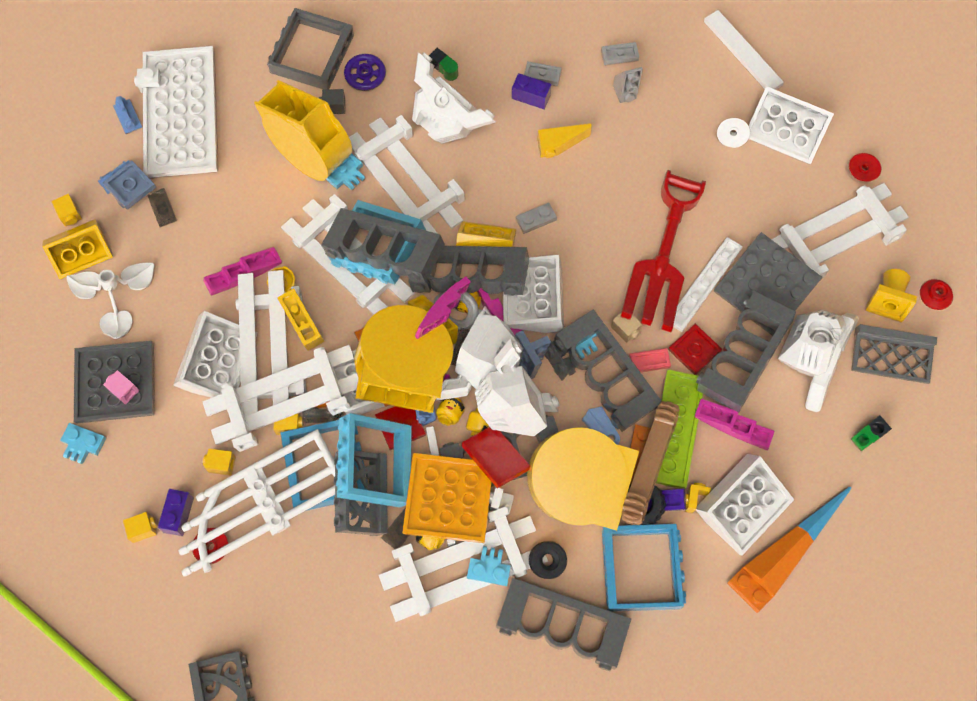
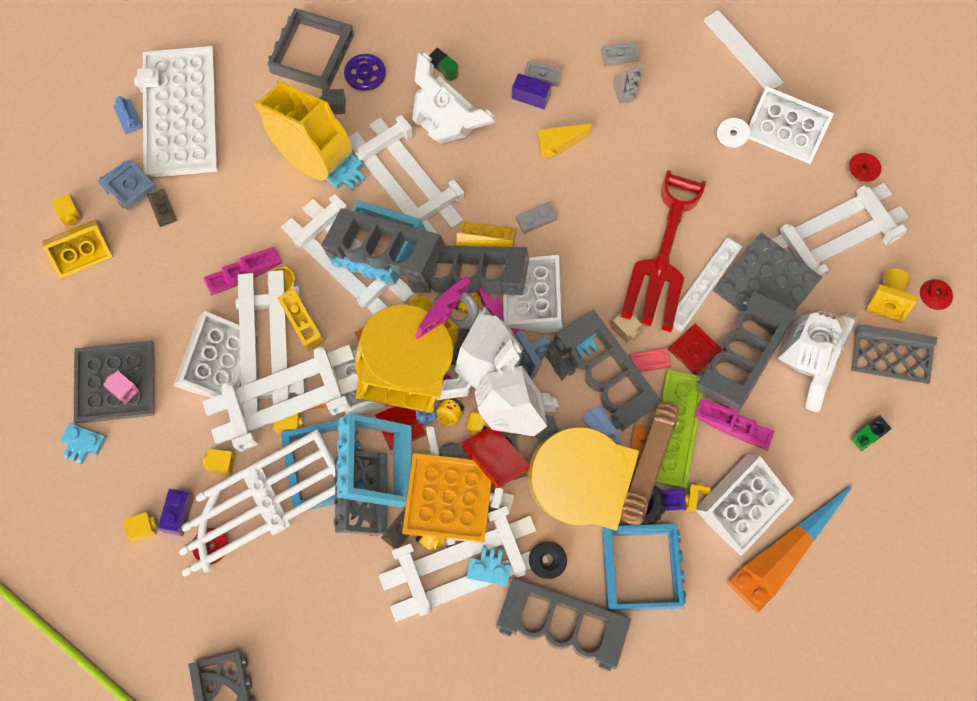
white plant [67,263,154,339] -> none
clear smoke plate [302,407,344,423] -> none

